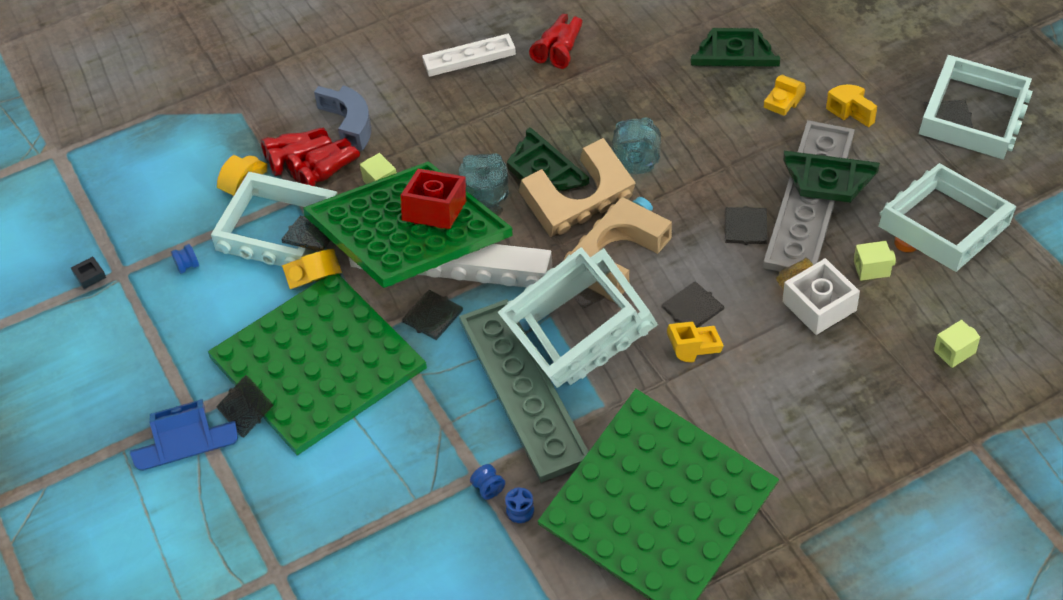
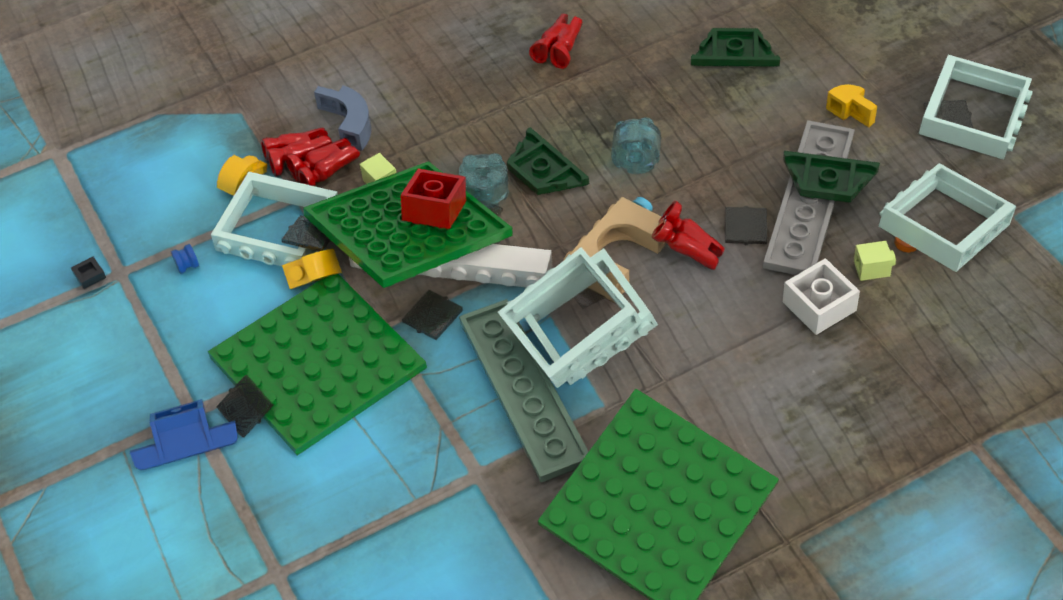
white plate [422,34,516,77] -> none
blue wheel [470,464,506,500] -> none
blue wheel [505,487,534,524] -> none
tan arch [519,138,636,237] -> none
clear smoke piece [662,281,724,328] -> none
yellow brick [667,321,724,362] -> none
yellow brick [763,75,806,116] -> none
clear yellow cone [776,257,813,290] -> none
yellowish green brick [934,320,980,368] -> none
none -> red piece [652,201,725,270]

